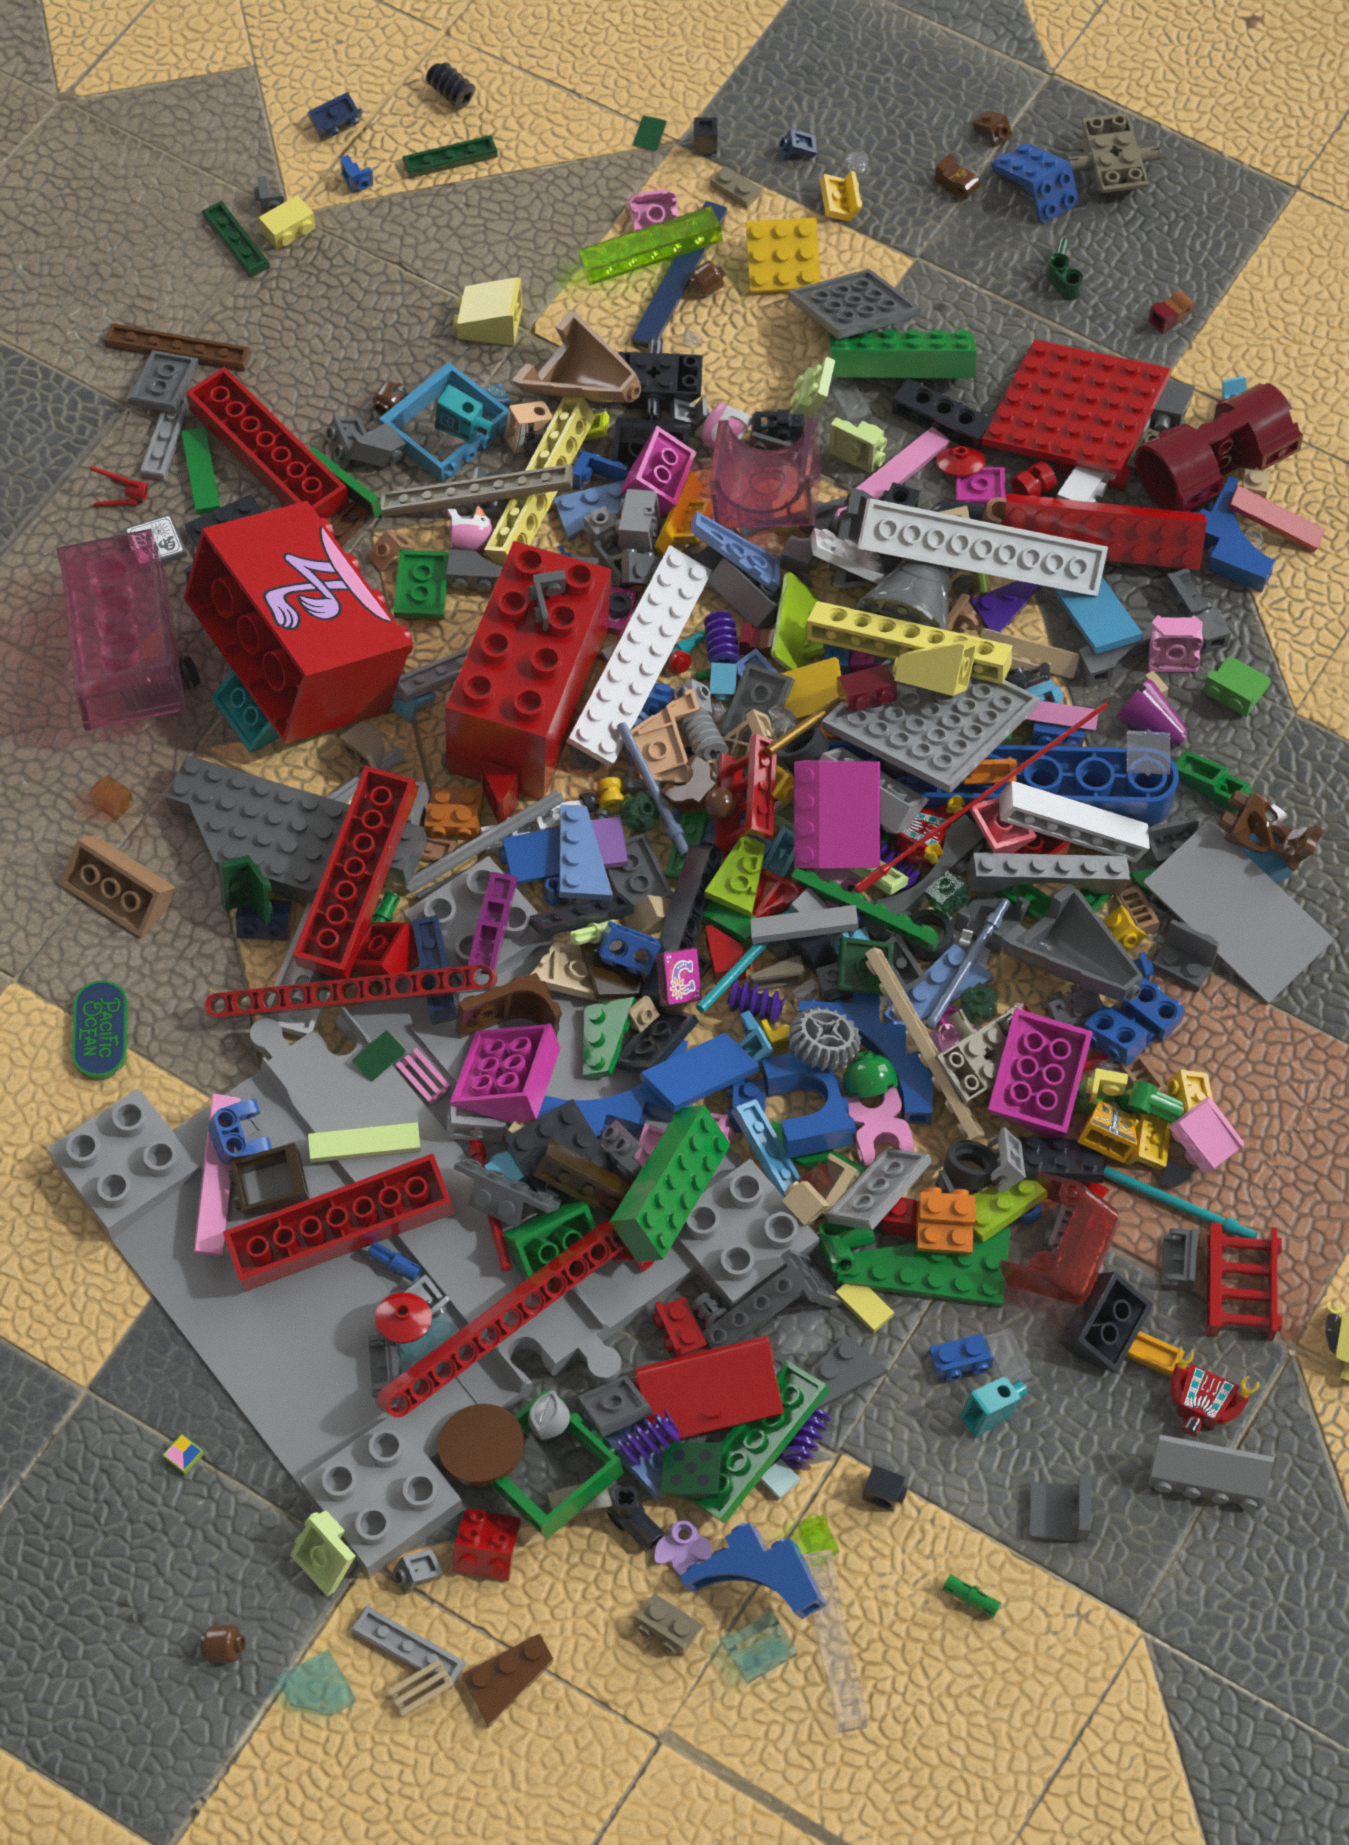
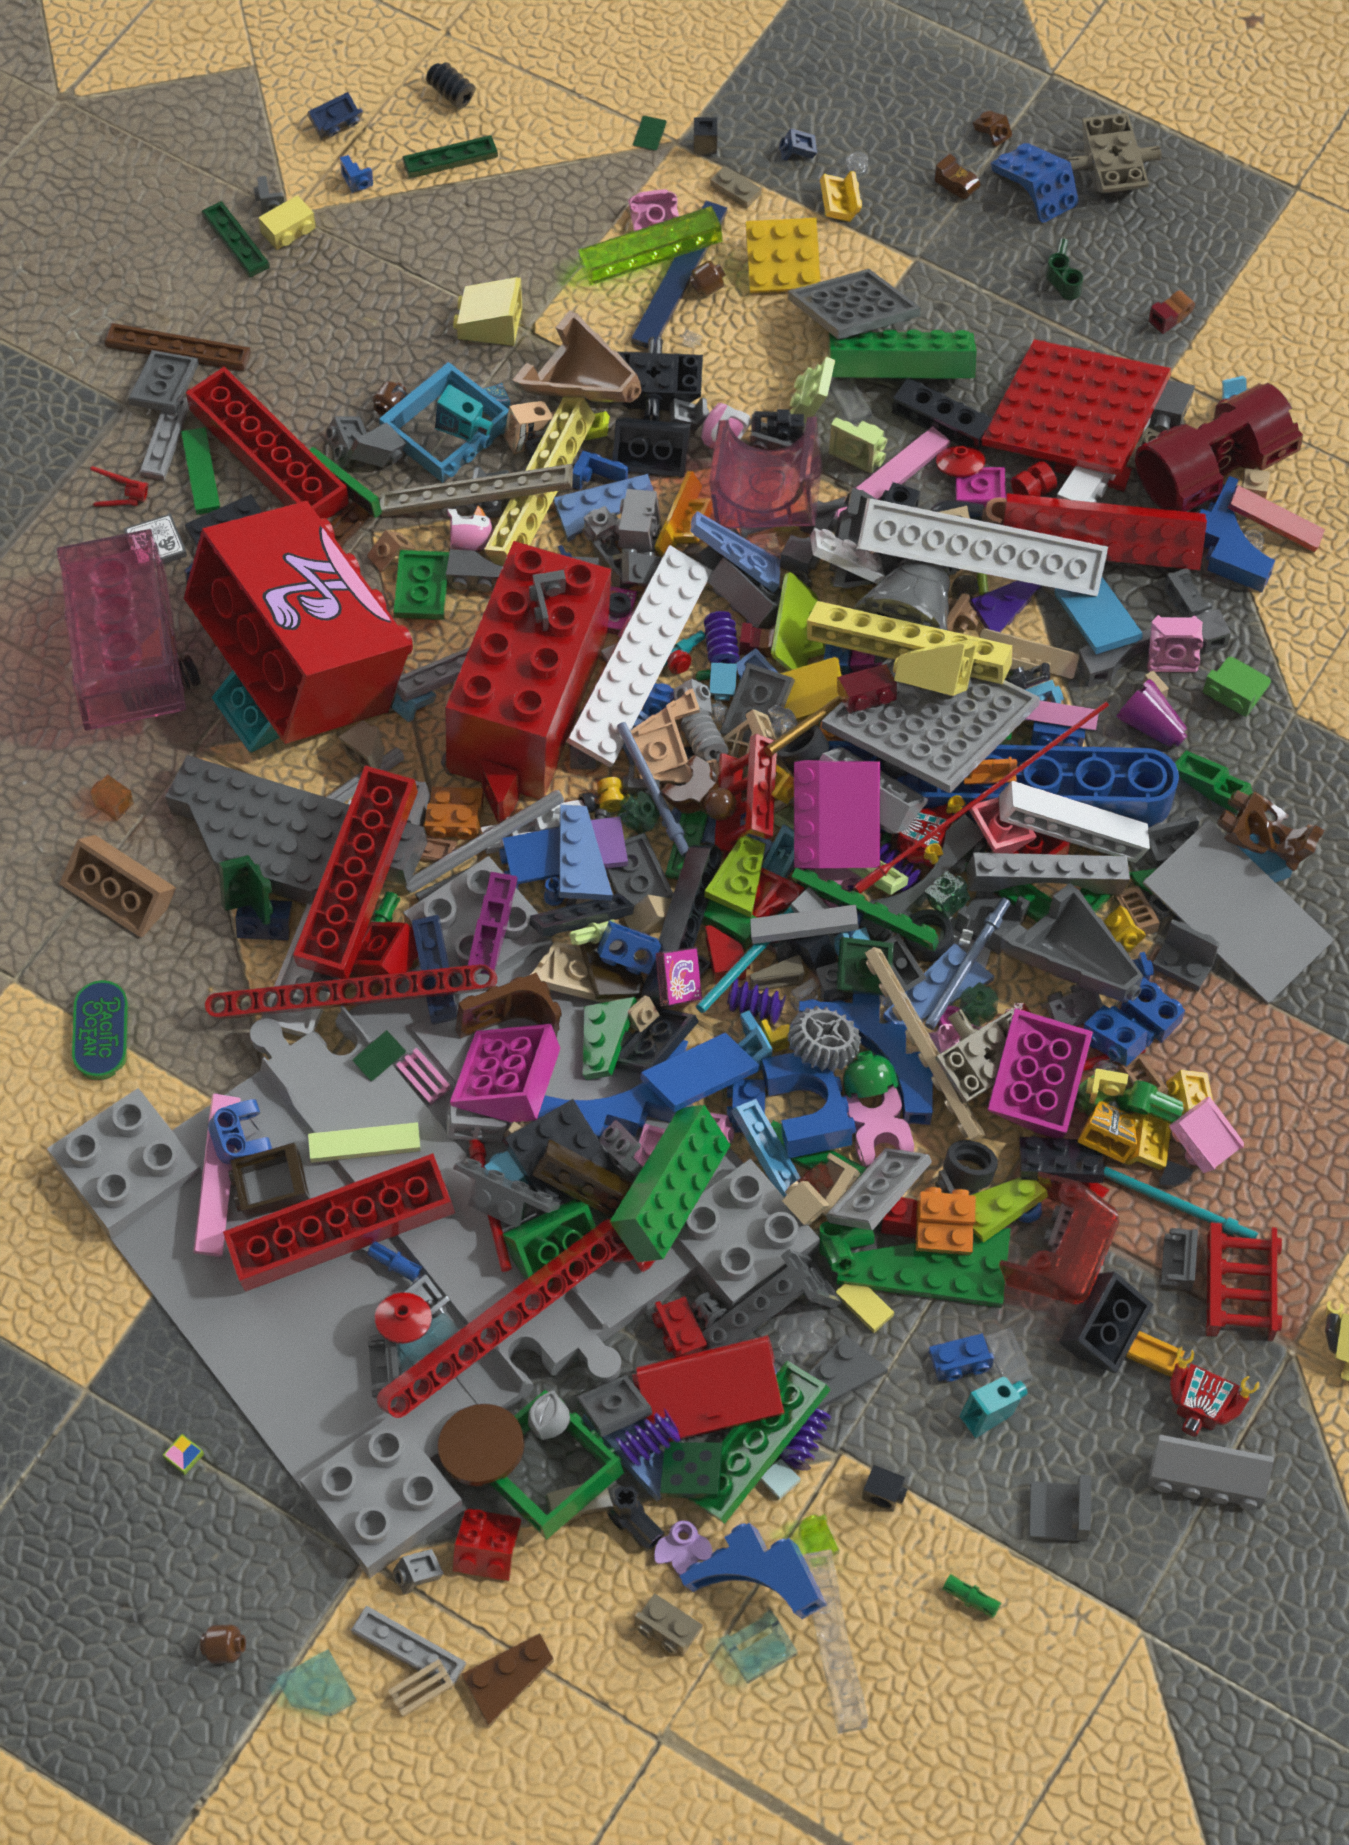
yellowish green plate [290,1511,355,1596] -> none
dark pink slope [621,426,696,518] -> none
light grey hinge [987,1127,1026,1193] -> none
clear piece [1126,729,1170,775] -> none

